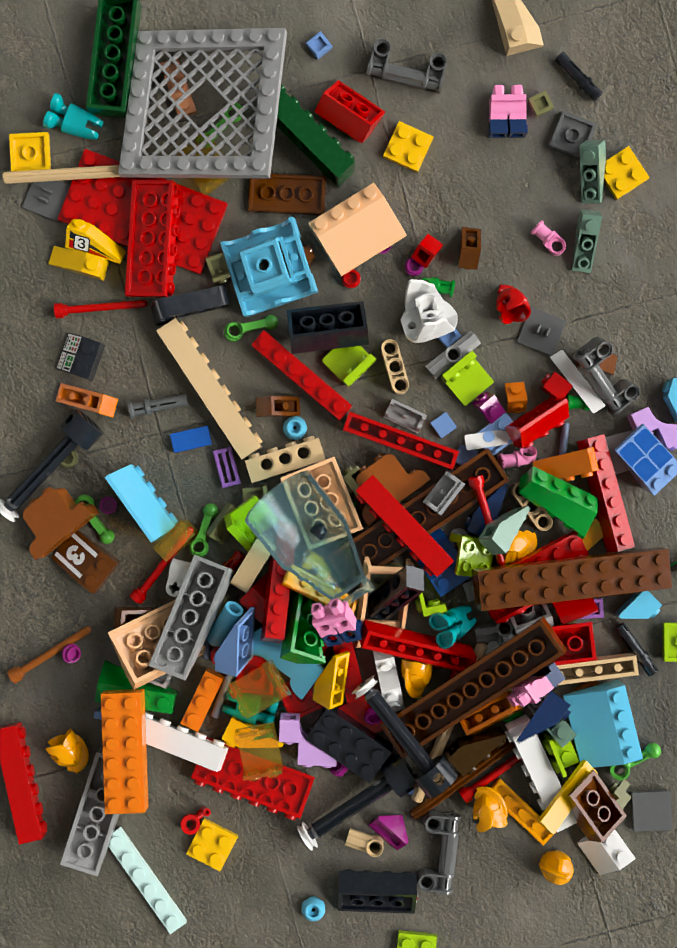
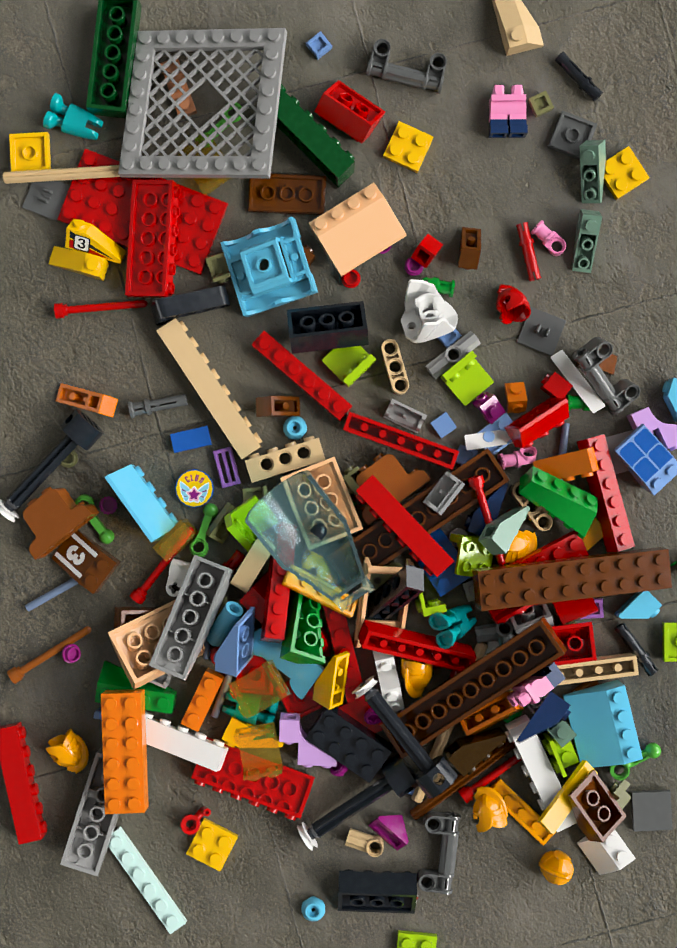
black slope [56,333,105,381] -> none
bright green piece [223,315,278,342] -> none
bright pink hips [311,598,363,647] -> none
none -> sand blue piece [25,578,78,612]
none -> tile [175,469,214,508]
none -> red pin [516,222,541,281]

